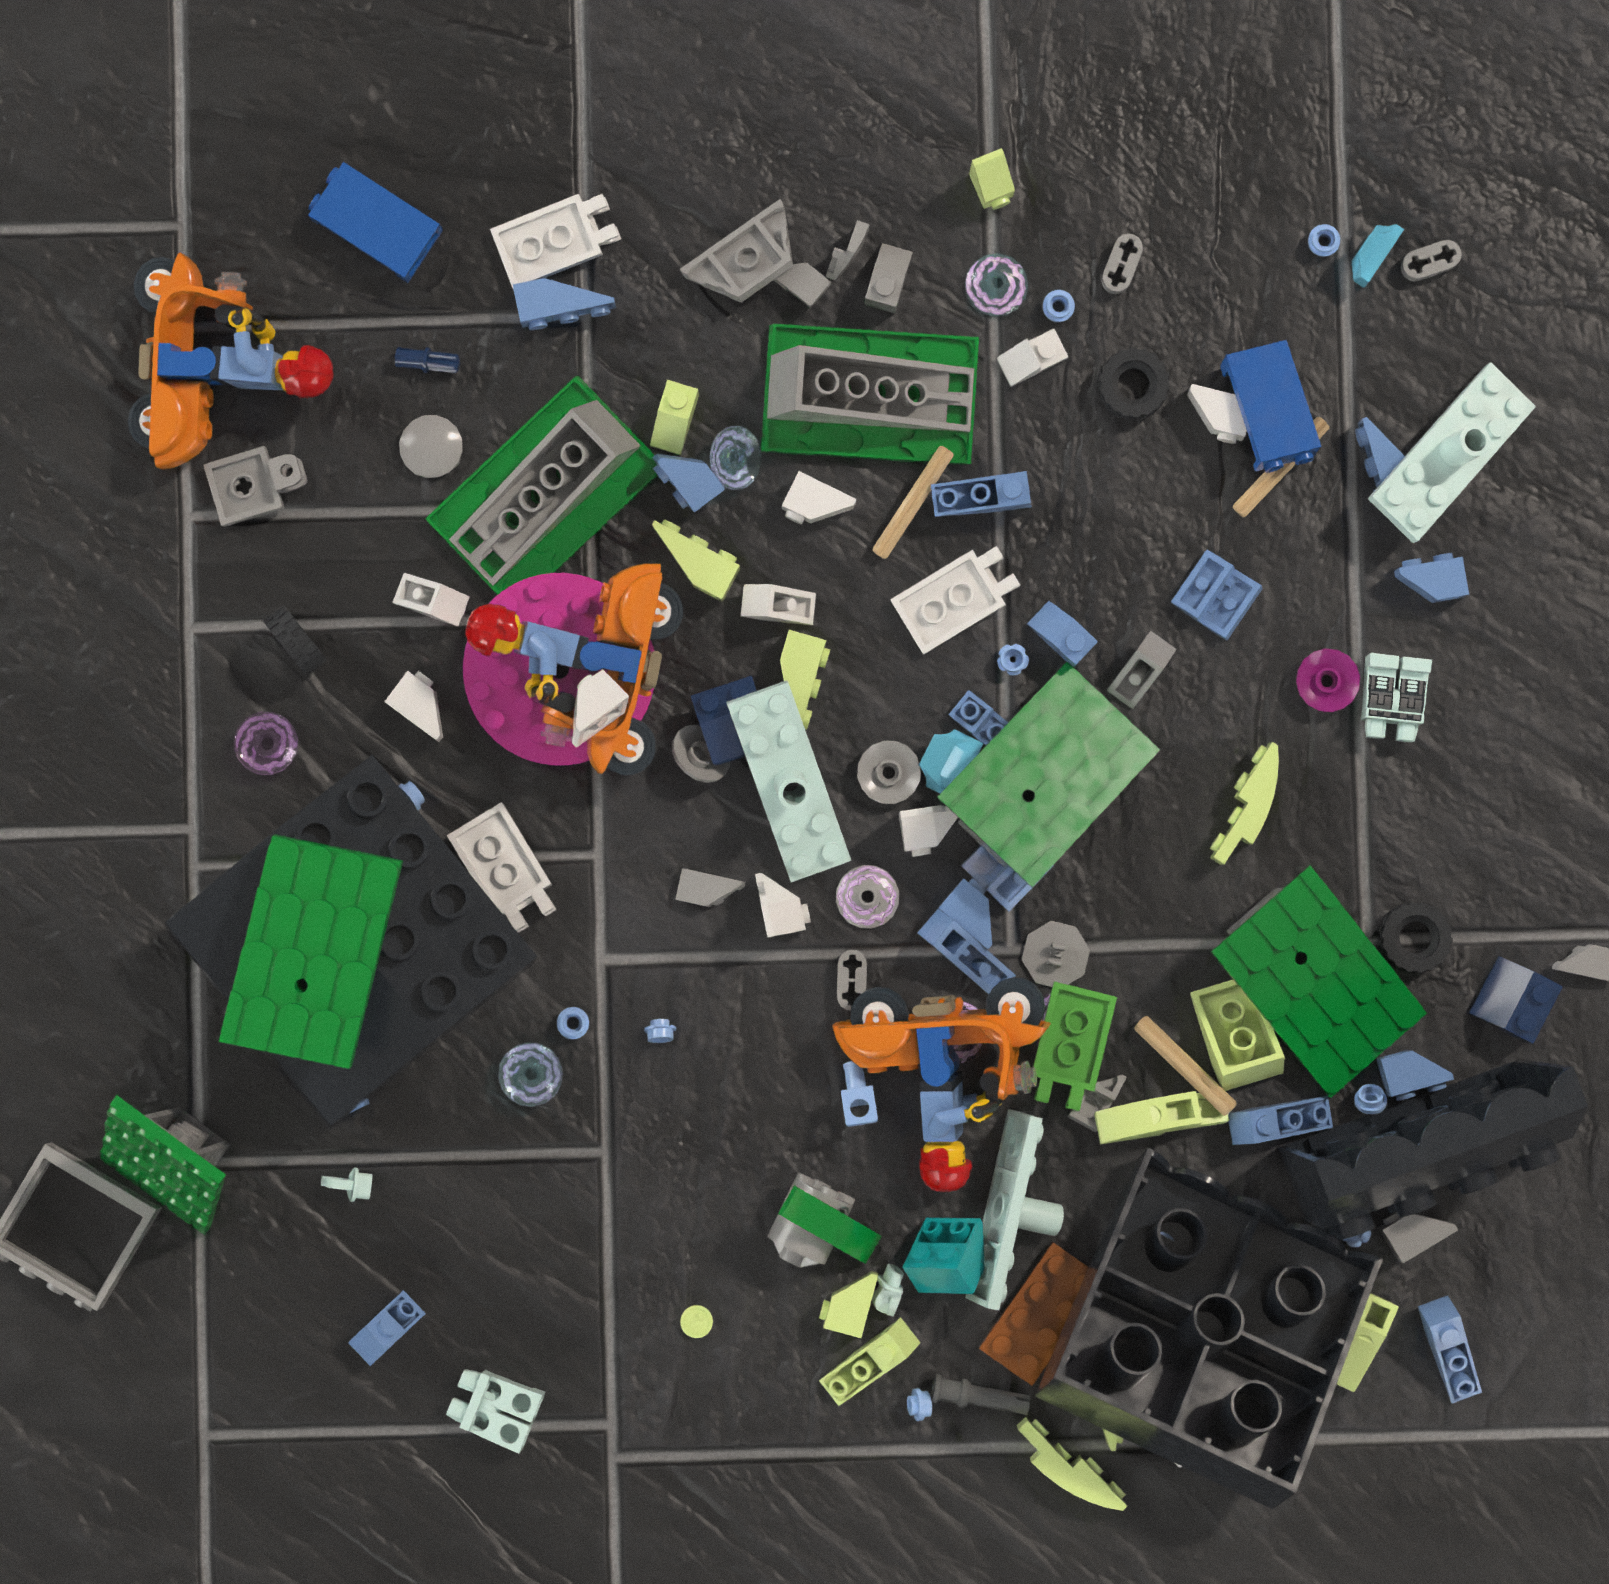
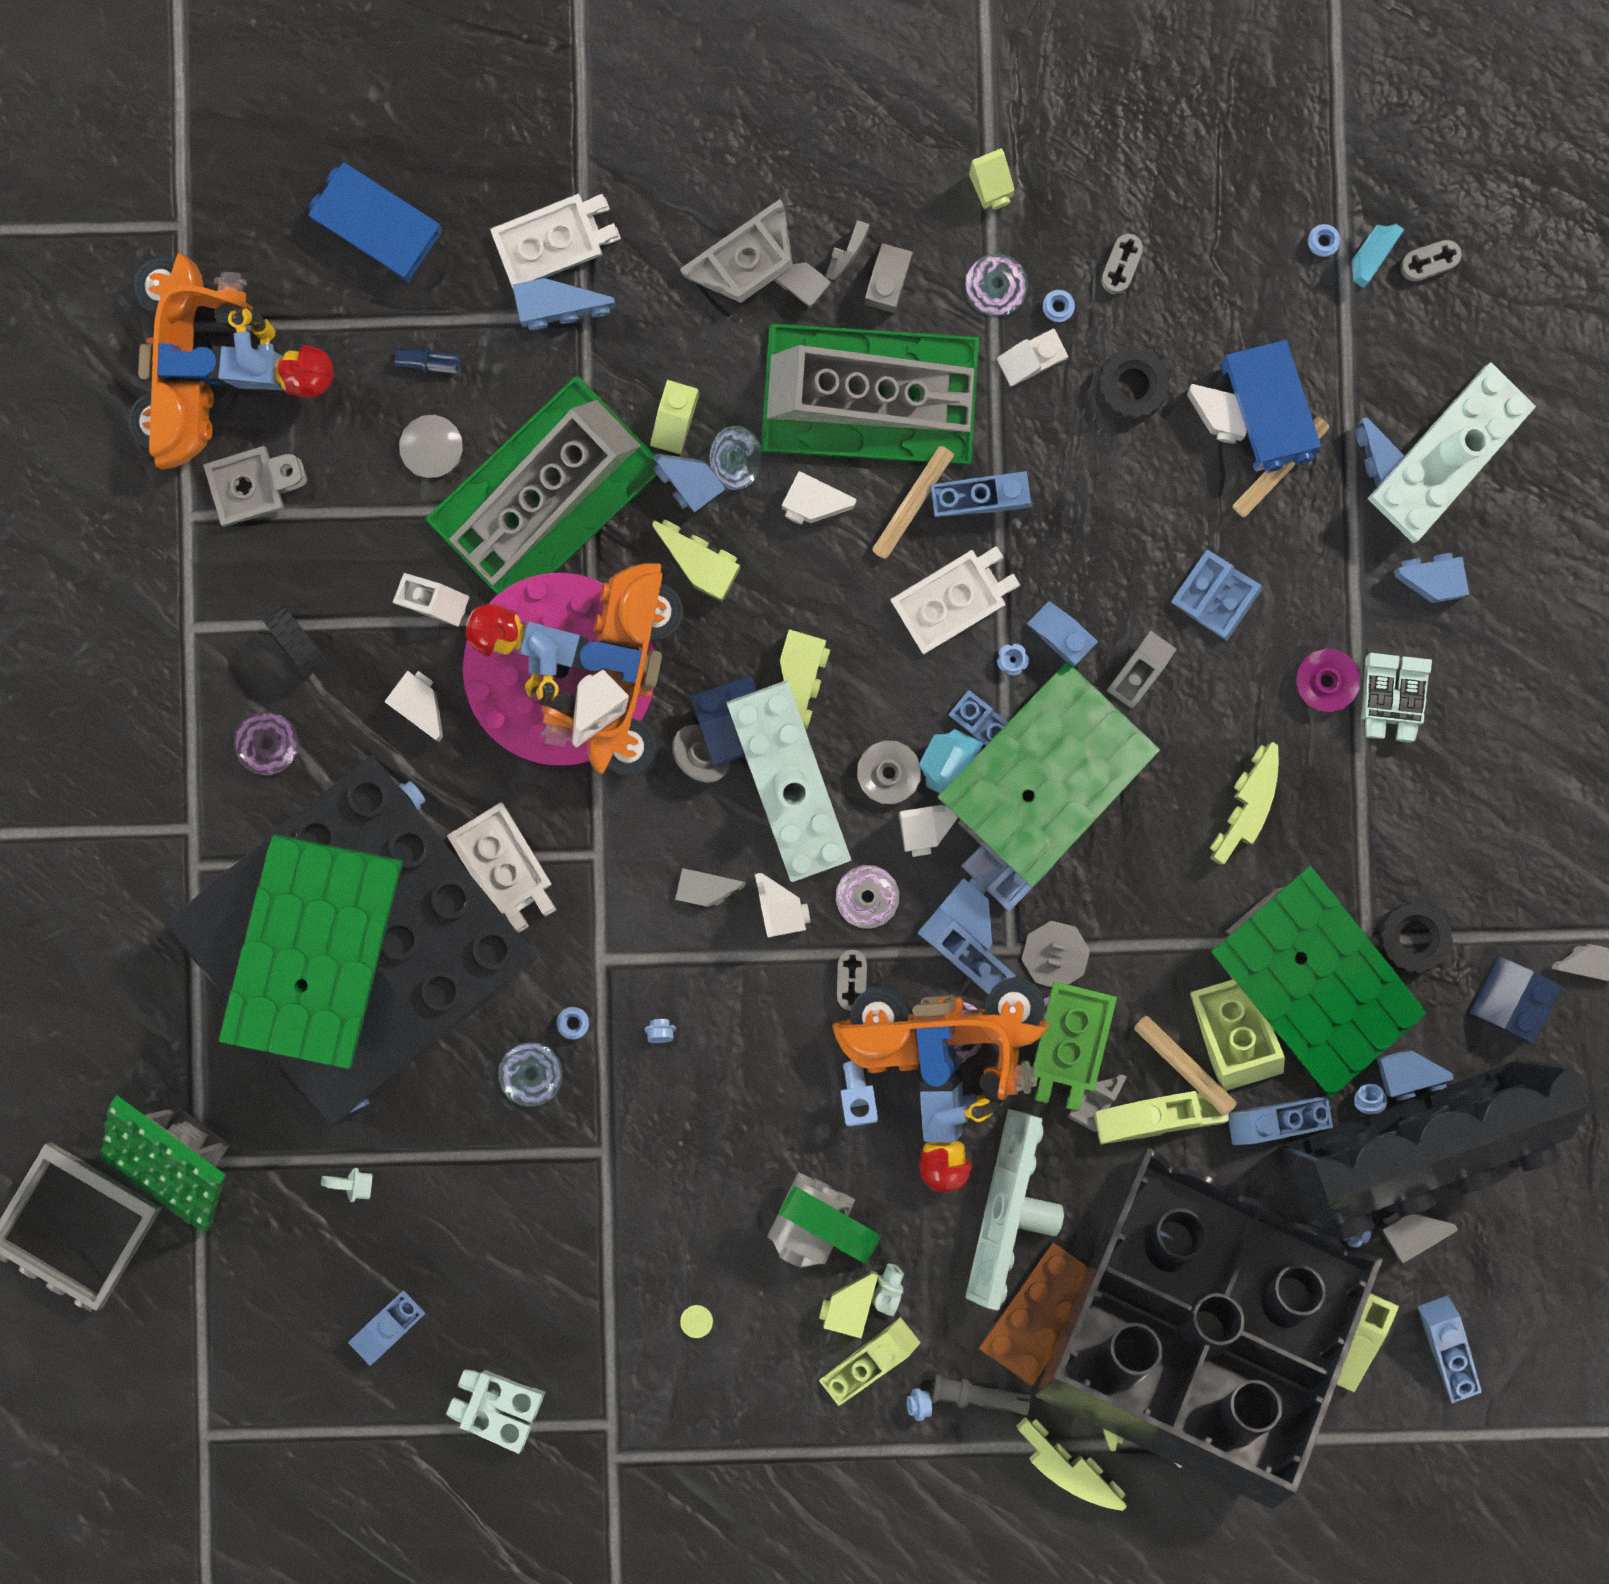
white slope [741,584,816,625] -> none
teal slope [902,1218,985,1294] -> none

